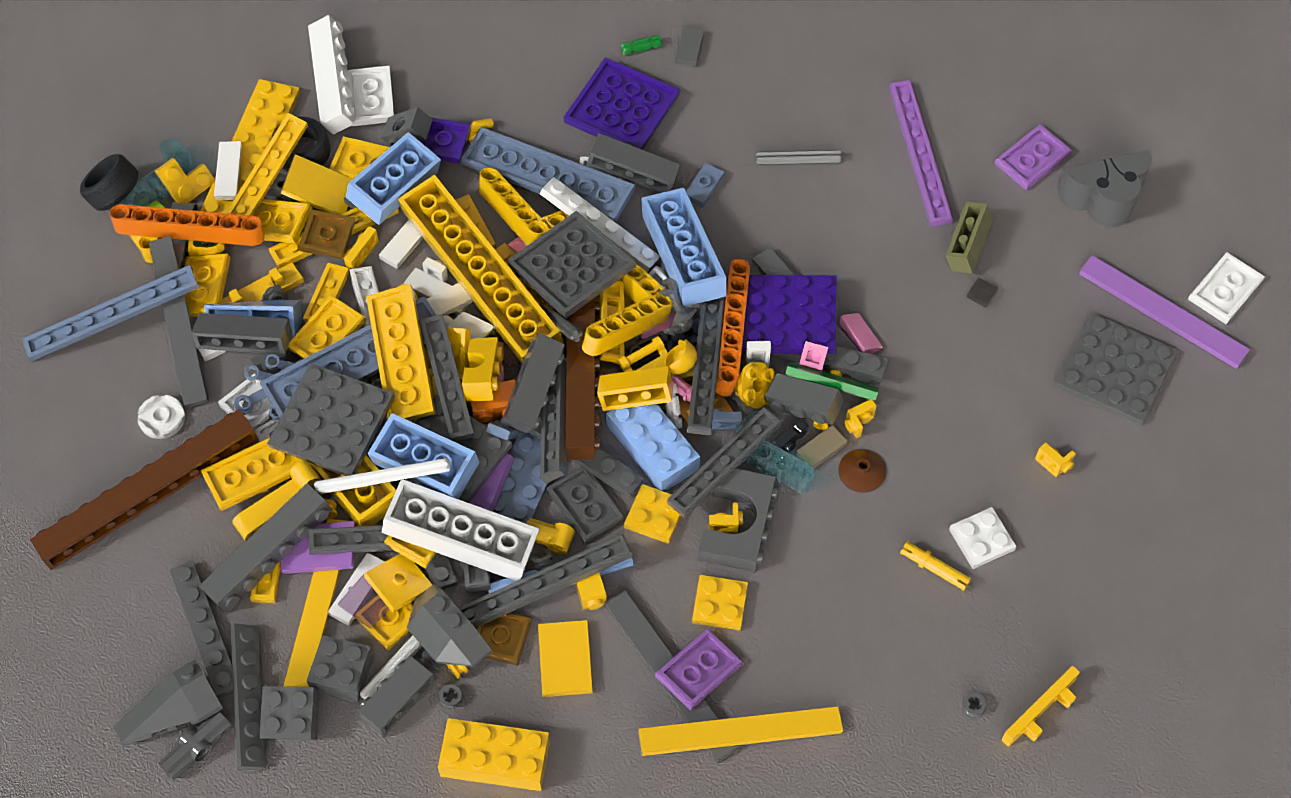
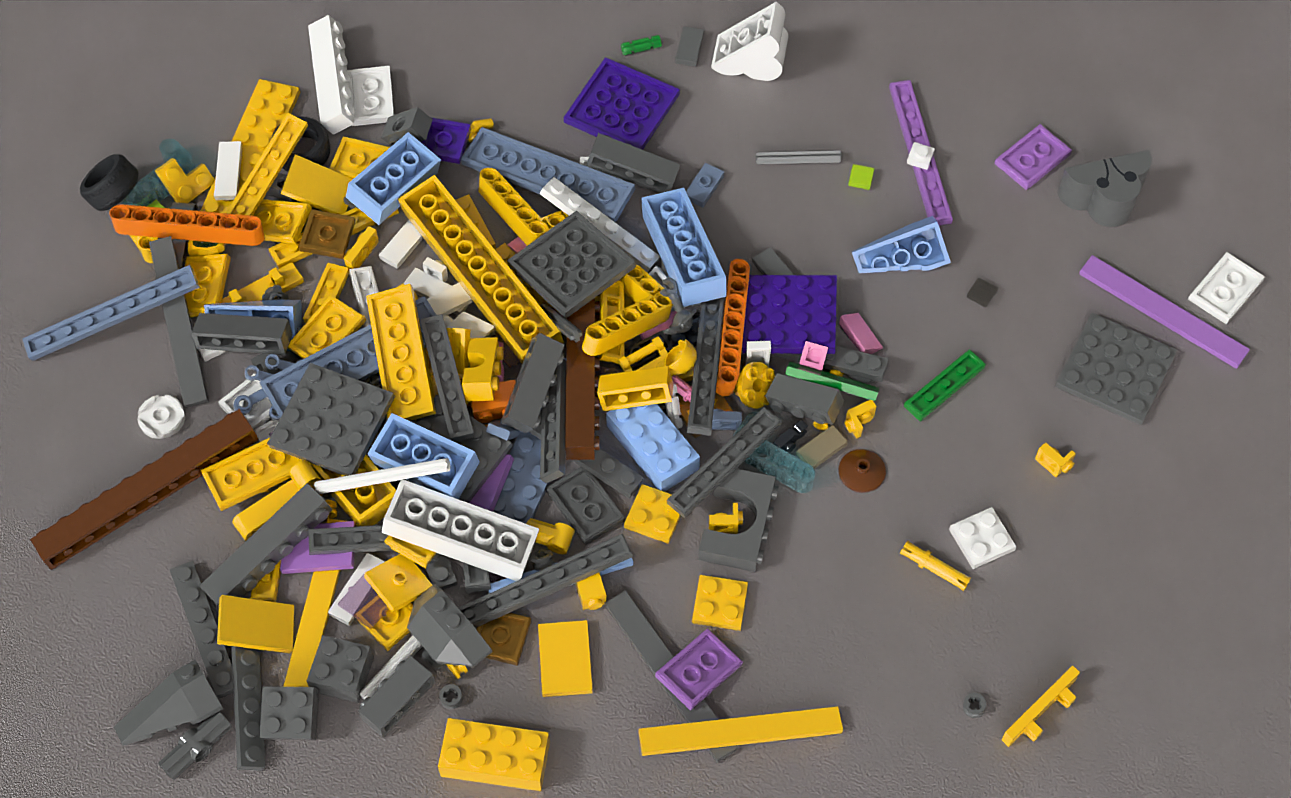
olive brick [945,202,993,274] -> none
none -> yellow tile [217,595,294,653]
none -> white brick [711,2,789,81]
none -> lime tile [848,164,874,190]
none -> medium blue wedge [852,216,951,273]
none -> green tile [904,349,986,422]
none -> white plate [907,142,935,170]

